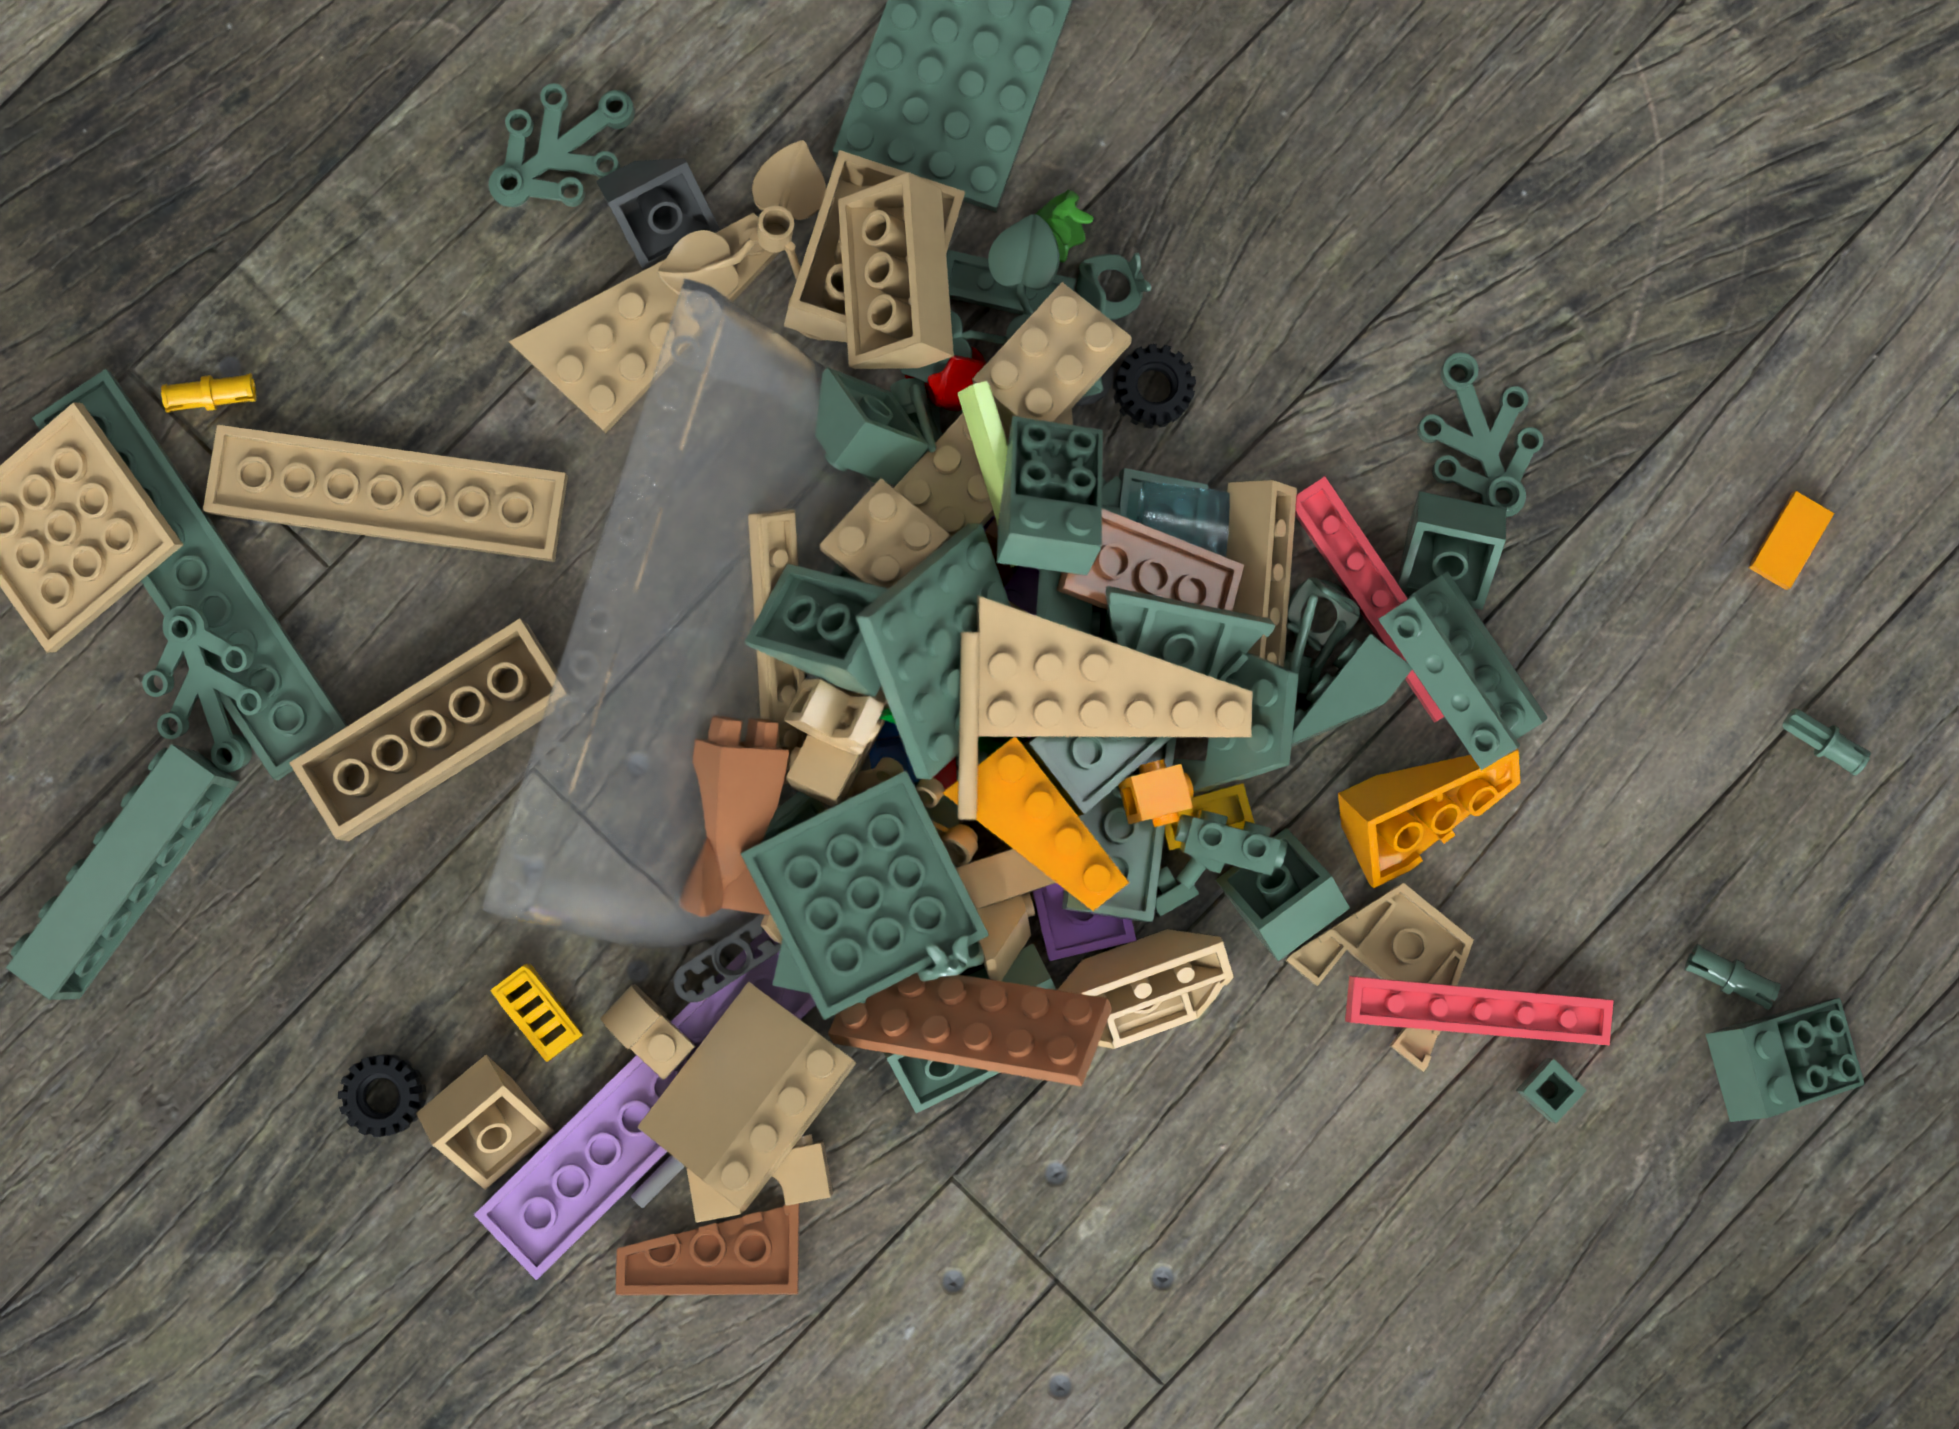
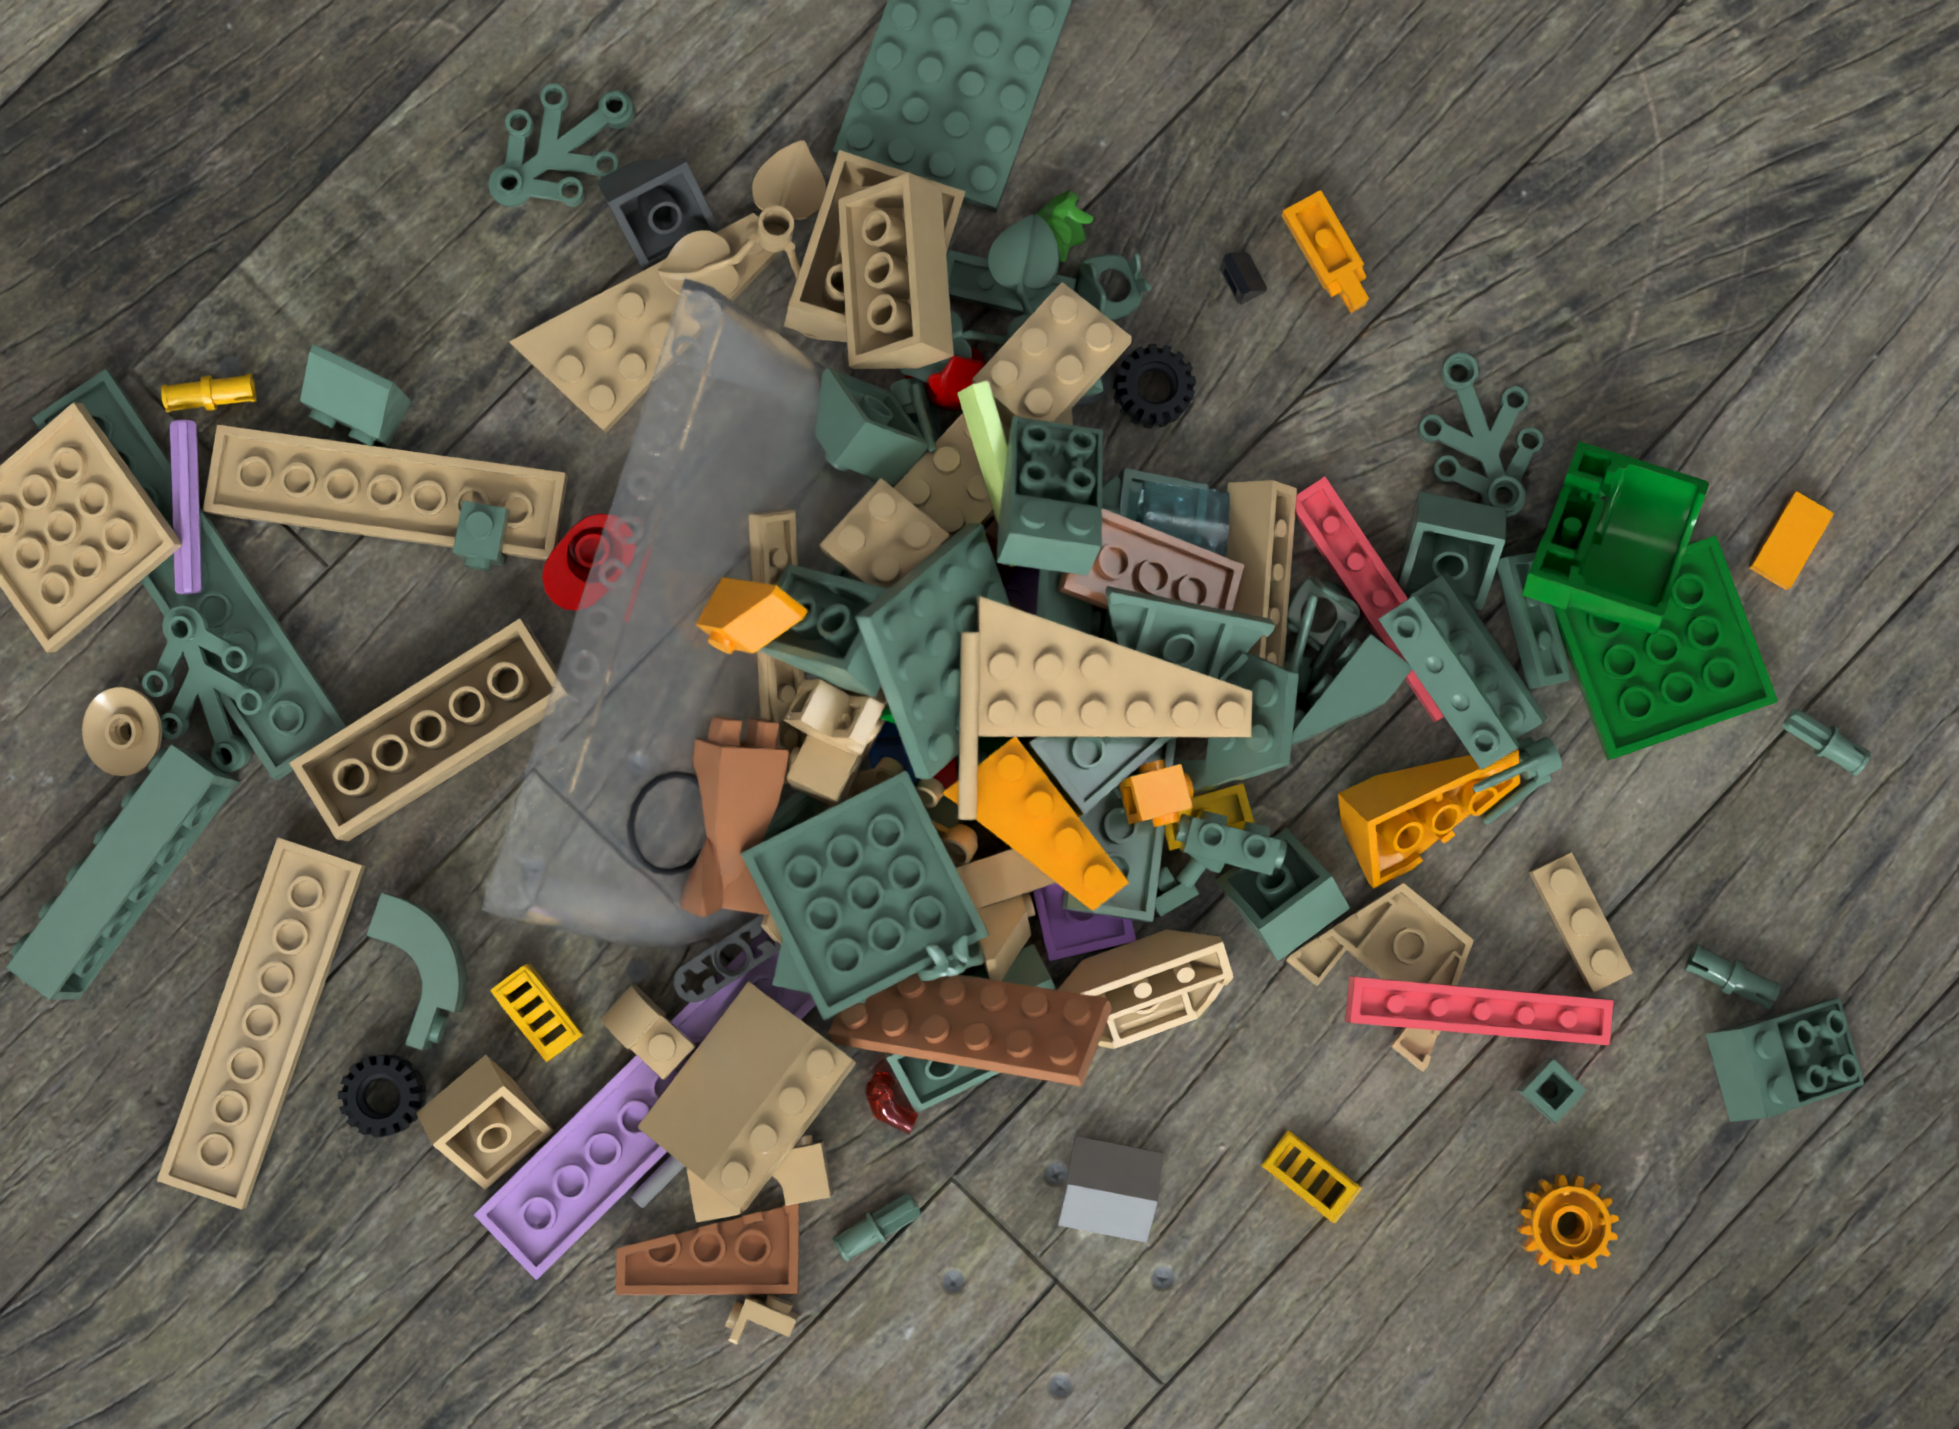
none -> tan dish [82,687,162,776]
none -> tan plate [157,837,366,1210]
none -> lavender axle [170,419,202,595]
none -> sand green slope [300,344,412,447]
none -> sand green arch [366,893,467,1050]
none -> sand green bracket [453,501,509,571]
none -> red piece [542,513,636,611]
none -> black piece [627,771,705,876]
none -> light orange slope [696,577,808,654]
none -> tan bracket [725,1295,799,1344]
none -> sand green axle [832,1194,921,1262]
none -> clear red arm [865,1072,919,1135]
none -> light grey slope [1058,1136,1163,1243]
none -> black slope [1220,253,1267,305]
none -> yellow slope [1261,1130,1363,1223]
none -> light orange hinge [1281,190,1369,313]
none -> sand green plant [1466,737,1562,824]
none -> sand green plate [1497,552,1572,690]
none -> light orange gear [1516,1173,1619,1275]
none -> green piece [1522,441,1709,634]
none -> tan plate [1529,852,1633,993]
none -> green plate [1552,535,1778,761]

